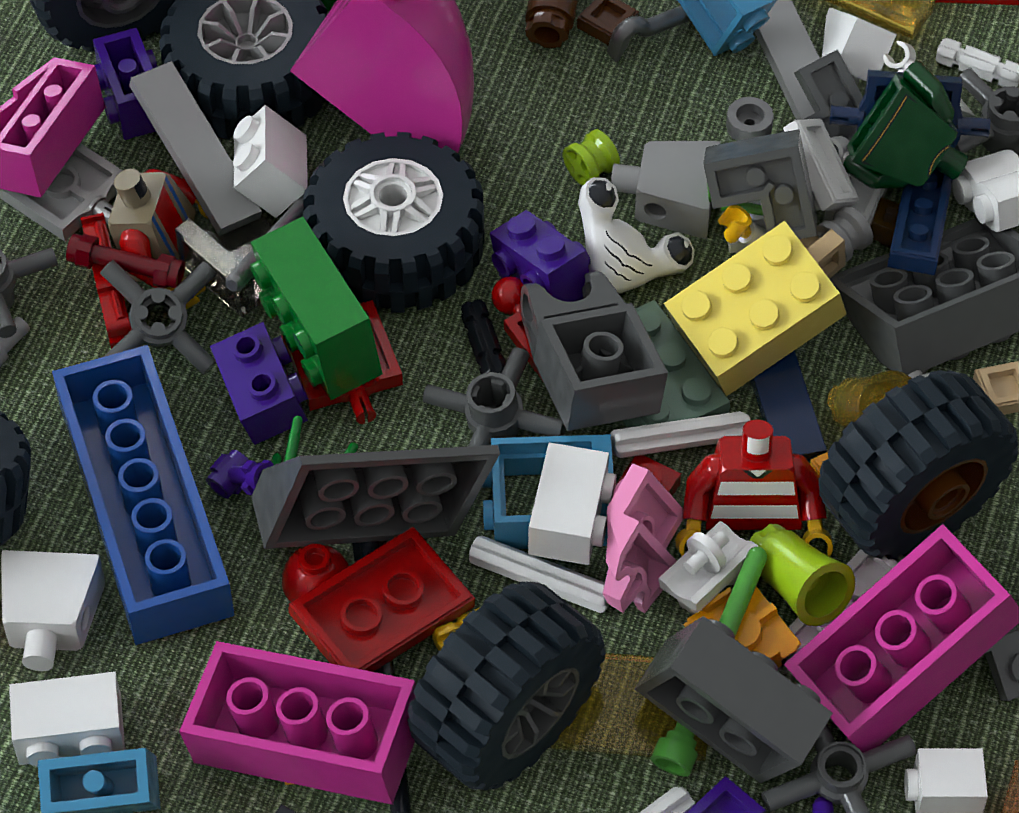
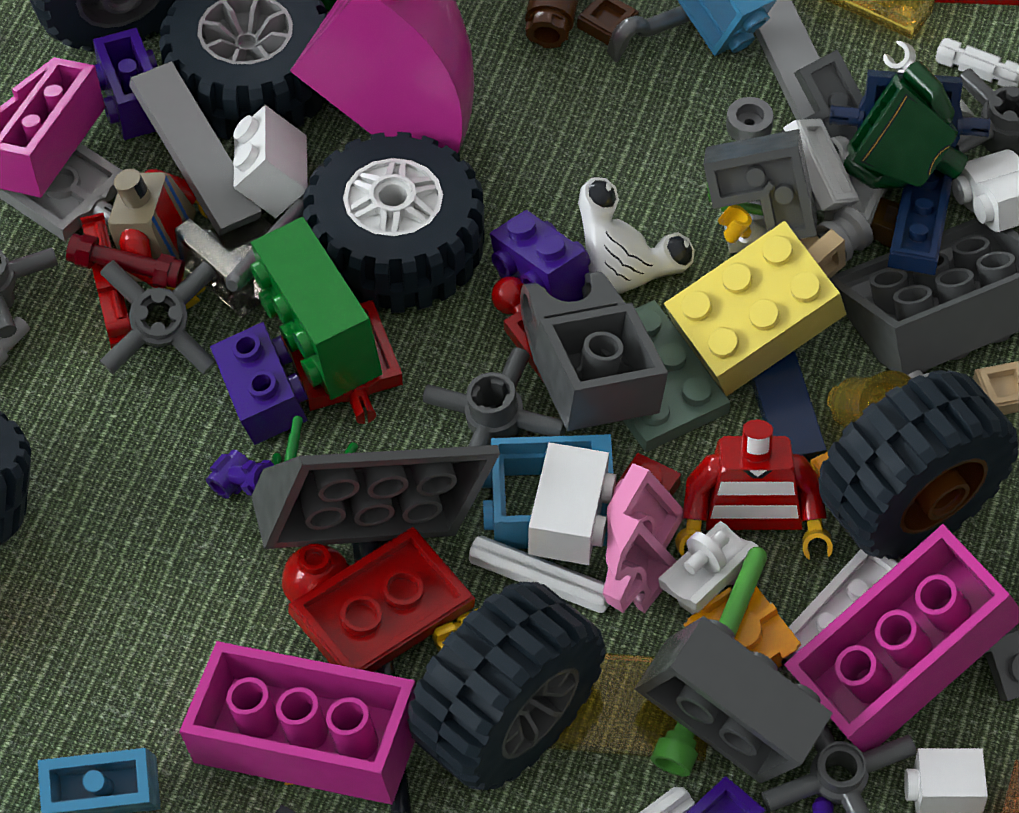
white torso [1,550,105,671] -> none
white brick [9,672,125,767] -> none
blue brick [52,345,235,645] -> none
black axle [461,299,506,374] -> none
lime wheel [563,129,620,186] -> none
white axle [610,411,750,458] -> none
light grey torso [611,141,720,239] -> none
lime plant [749,524,855,626] -> none
white slope [822,7,897,85] -> none

